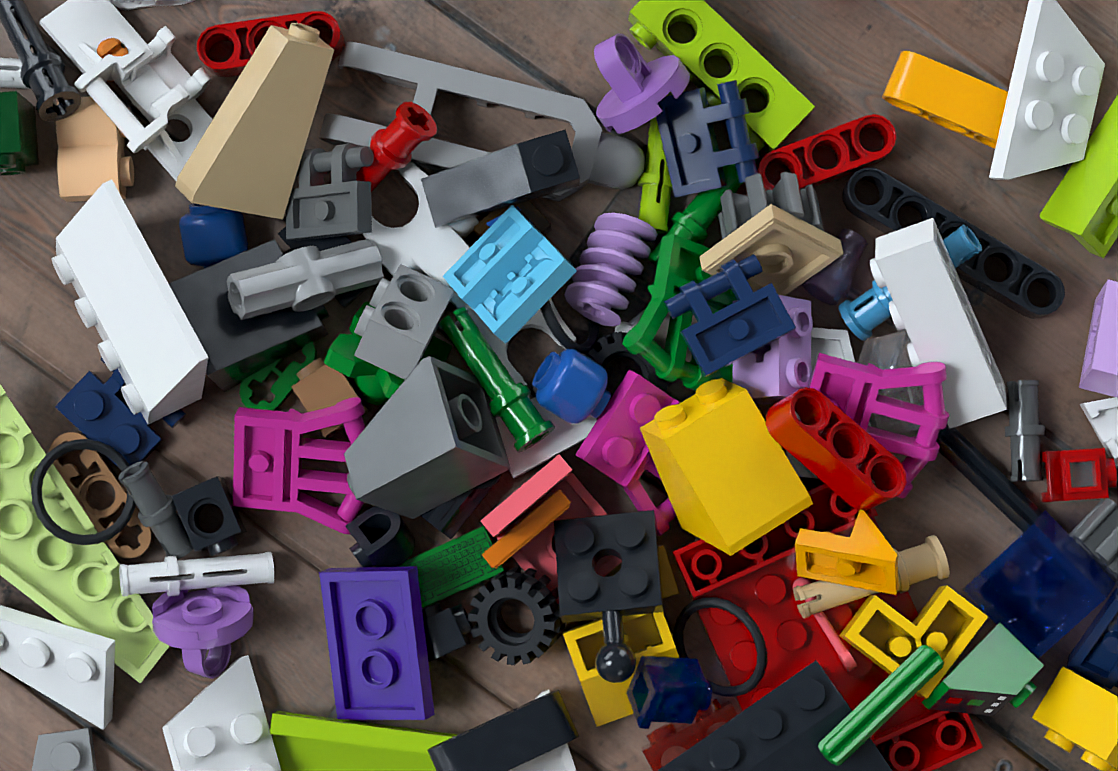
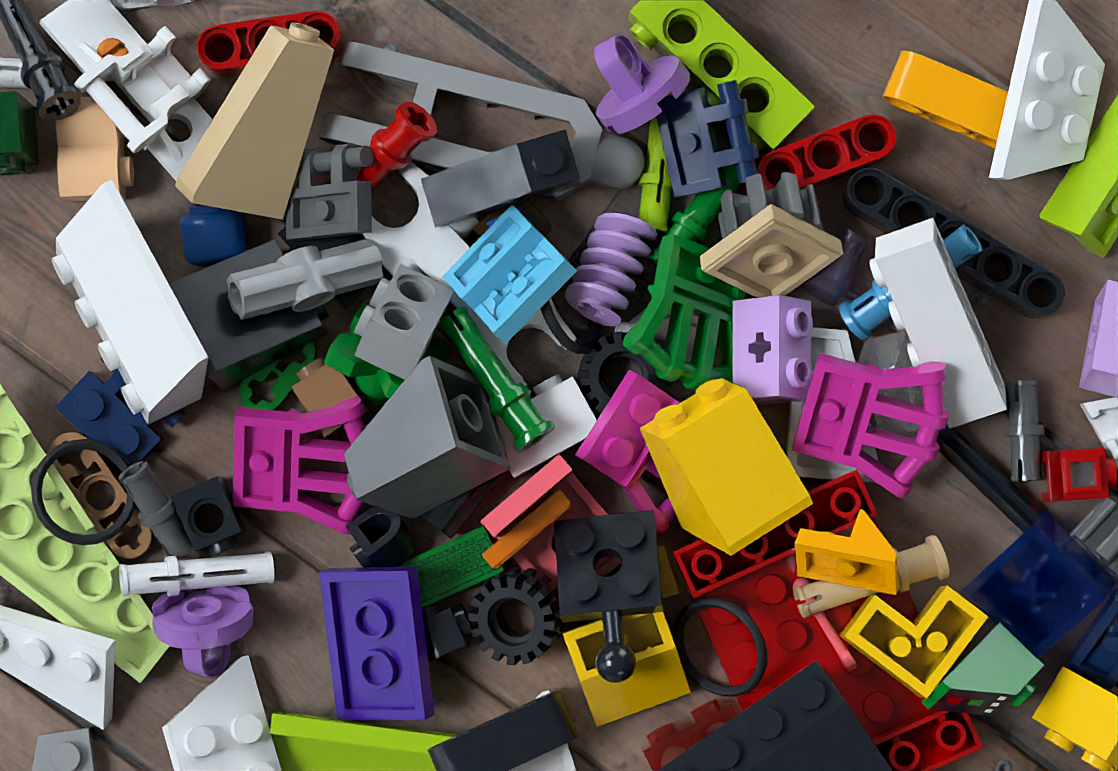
blue head [532,349,611,424] -> none
clear blue brick [626,656,712,729] -> none
dark blue plate [664,254,796,378] -> none
red beam [766,387,907,511] -> none
green axle [818,645,944,766] -> none

